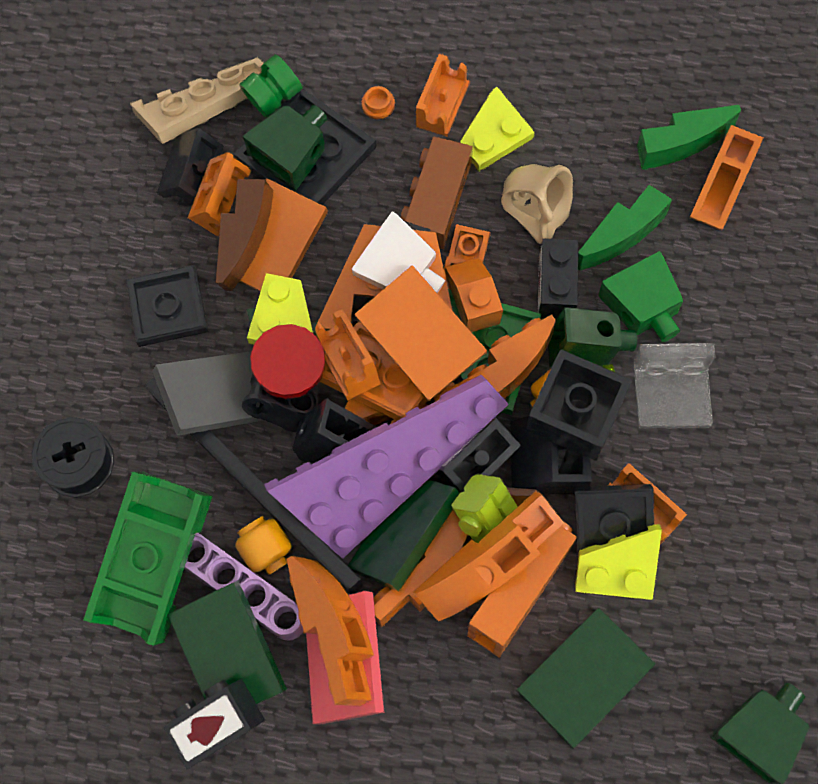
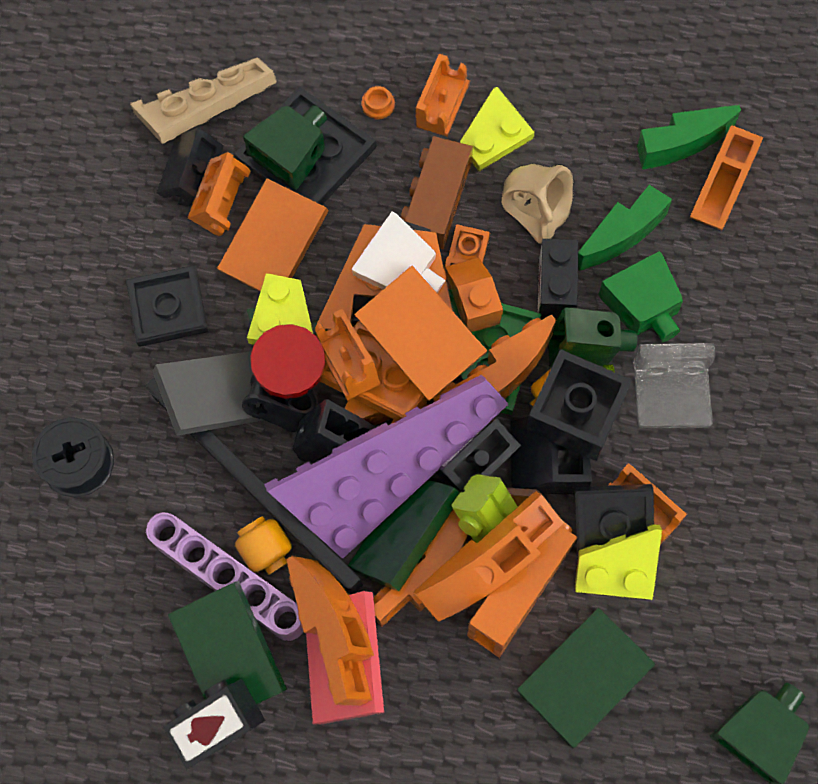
green piece [83,471,213,646] -> none
reddish brown slope [216,179,274,291] -> none
green wheel [239,54,303,119] -> none

